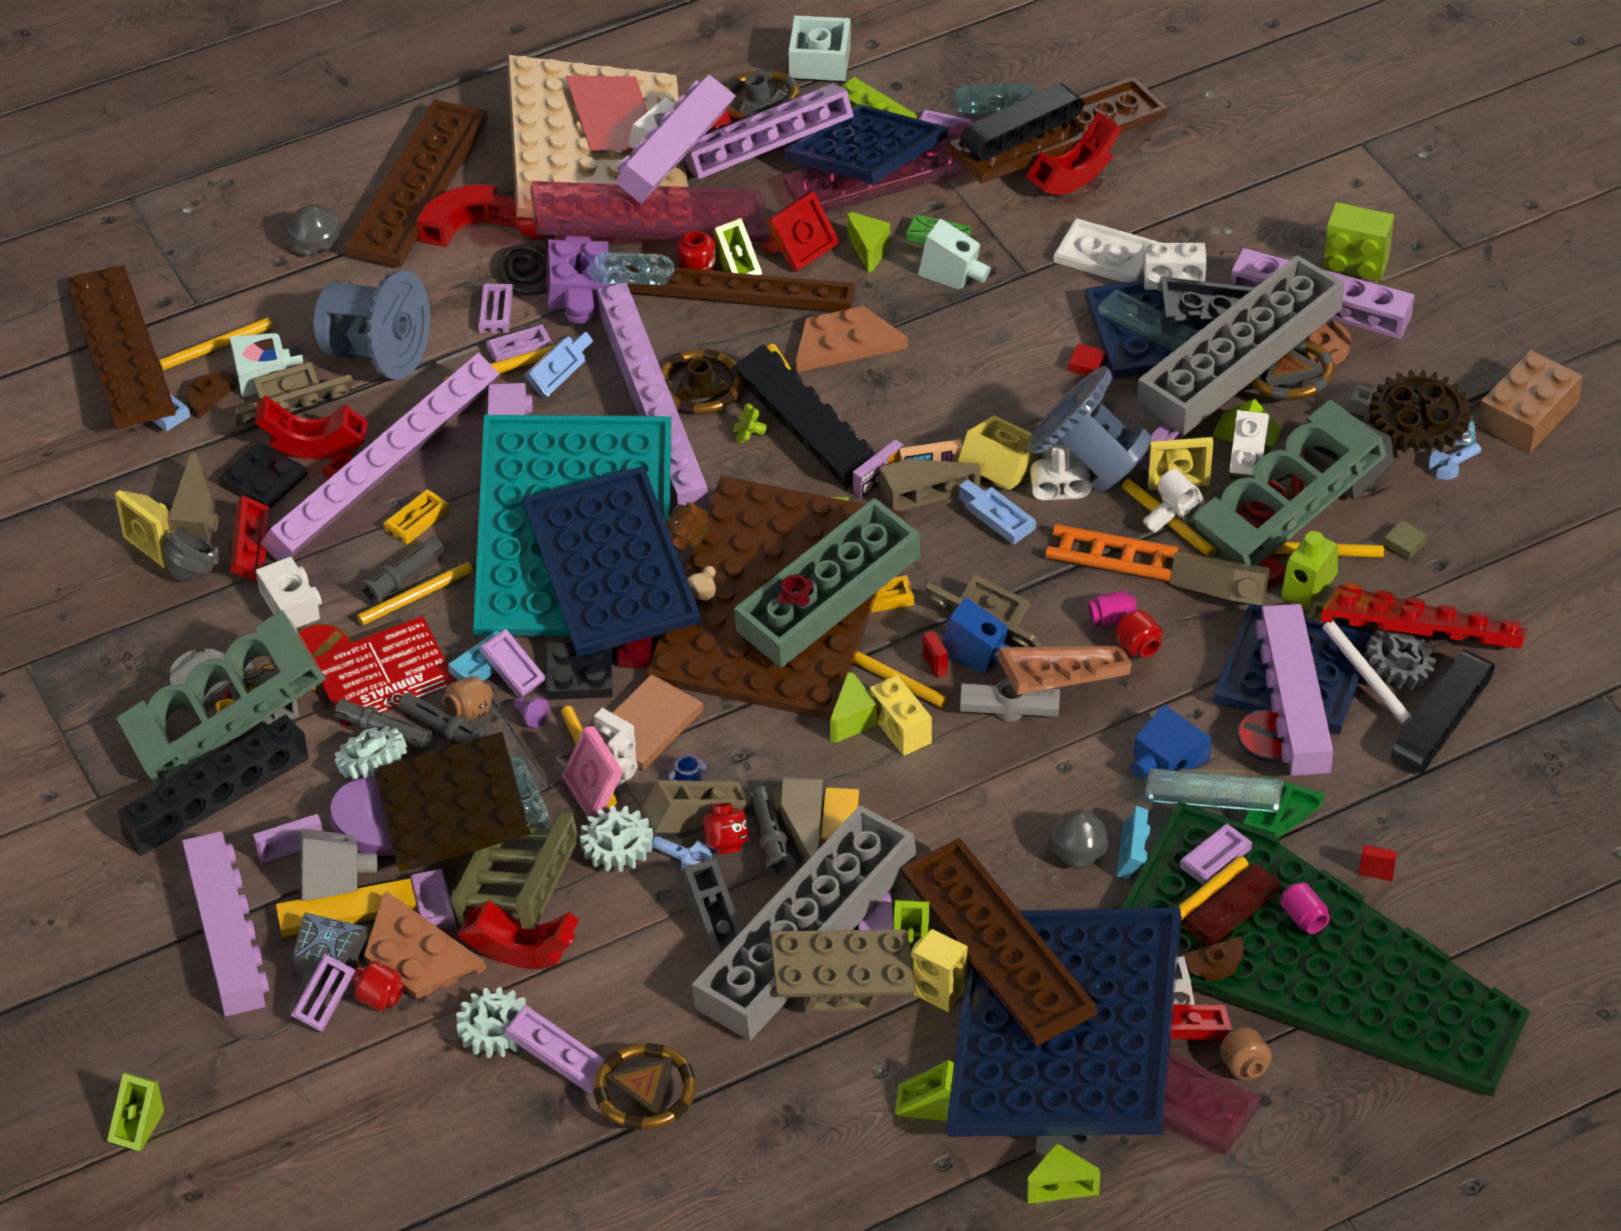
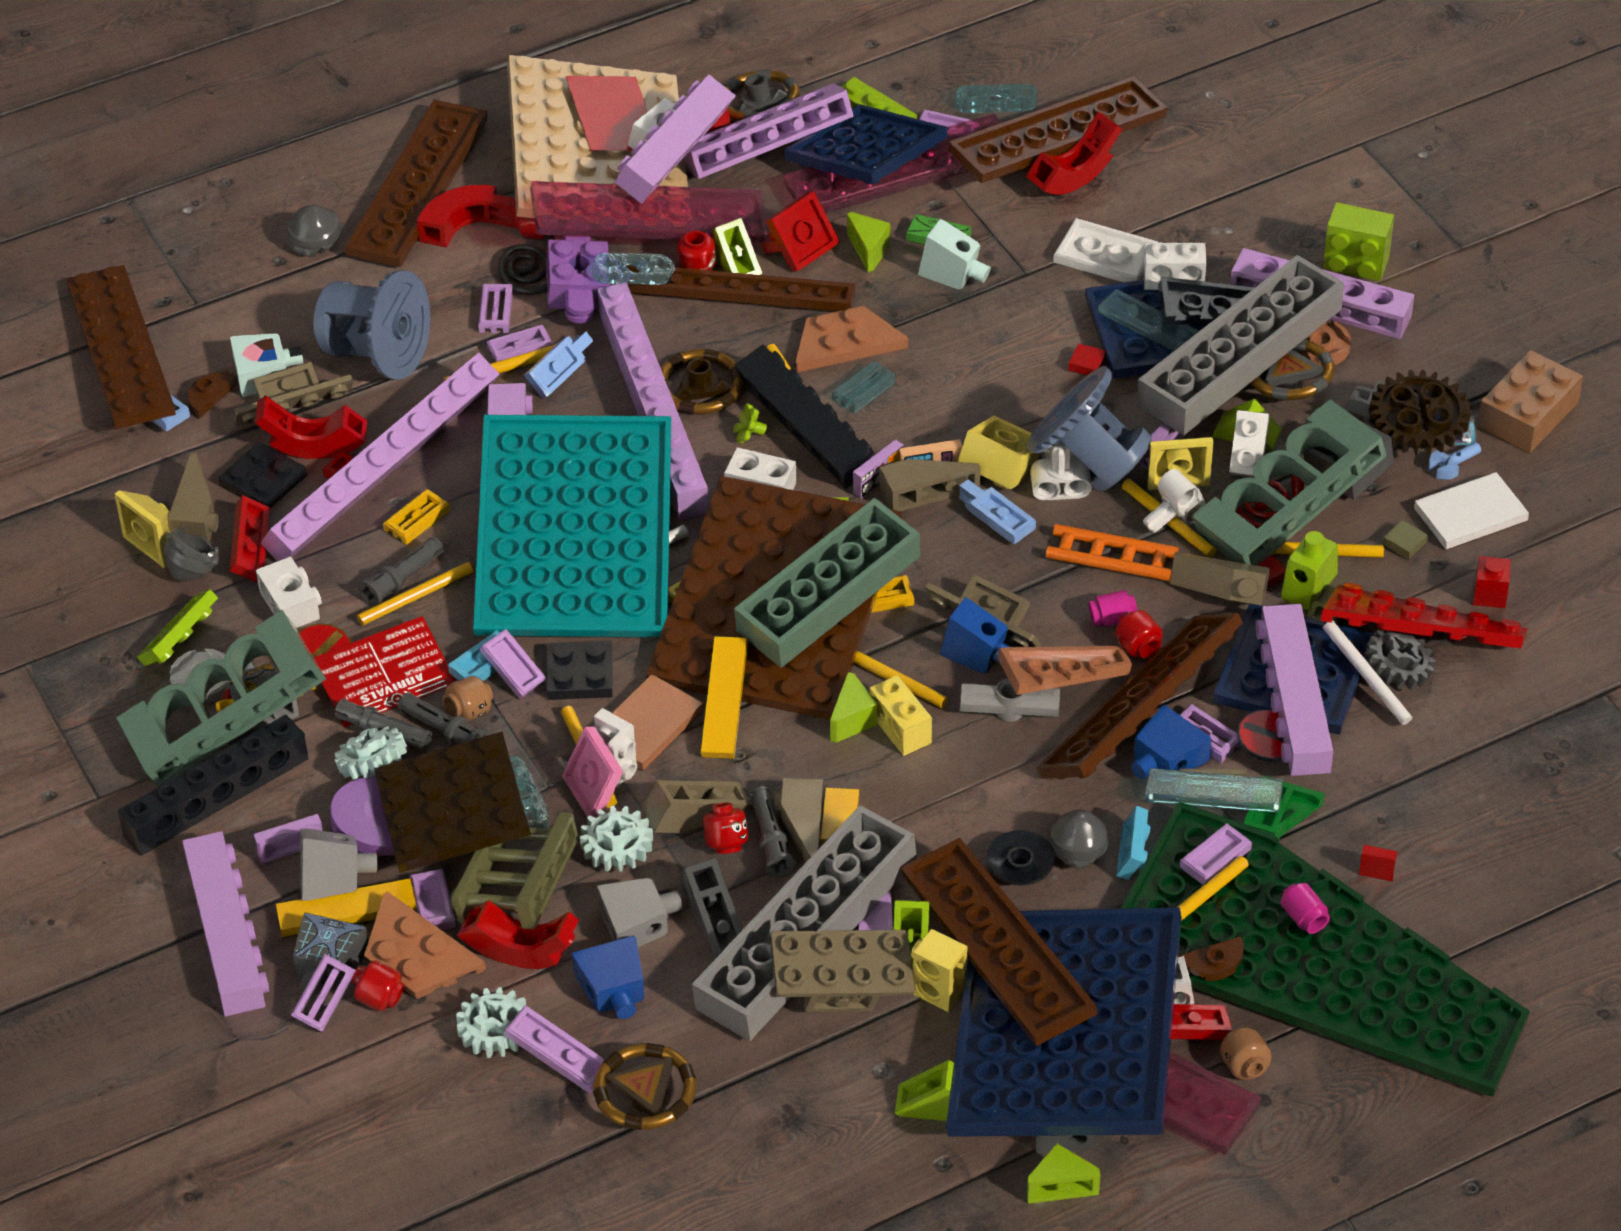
lime slope [107,1072,164,1151] -> none
yellow bar [158,317,273,371] -> none
medium lavender rock [513,697,550,728] -> none
dark blue plate [522,466,701,657] -> none
dark red plate [618,637,653,668] -> none
light blue bar [652,836,712,872] -> none
clear orange head [666,501,712,551] -> none
clear blue plate [669,755,707,781] -> none
tan rock [687,566,716,601] -> none
dark red plate [778,574,813,607] -> none
light aqua brick [789,15,851,81] -> none
red tile [923,631,948,678] -> none
black beam [960,83,1084,161] -> none
clear red plate [1186,863,1281,946] -> none
black beam [1391,650,1495,774] -> none
none -> lime plate [137,589,218,666]
none -> blue torso [572,935,644,1019]
none -> light grey torso [597,878,683,947]
none -> yellow tile [701,636,748,759]
none -> white brick [724,447,796,490]
none -> clear light blue tile [832,361,896,414]
none -> black dish [987,830,1055,886]
none -> reddish brown plate [1036,612,1243,780]
none -> lavender tile [1179,704,1240,763]
none -> white tile [1414,472,1529,549]
none -> red brick [1473,556,1511,608]

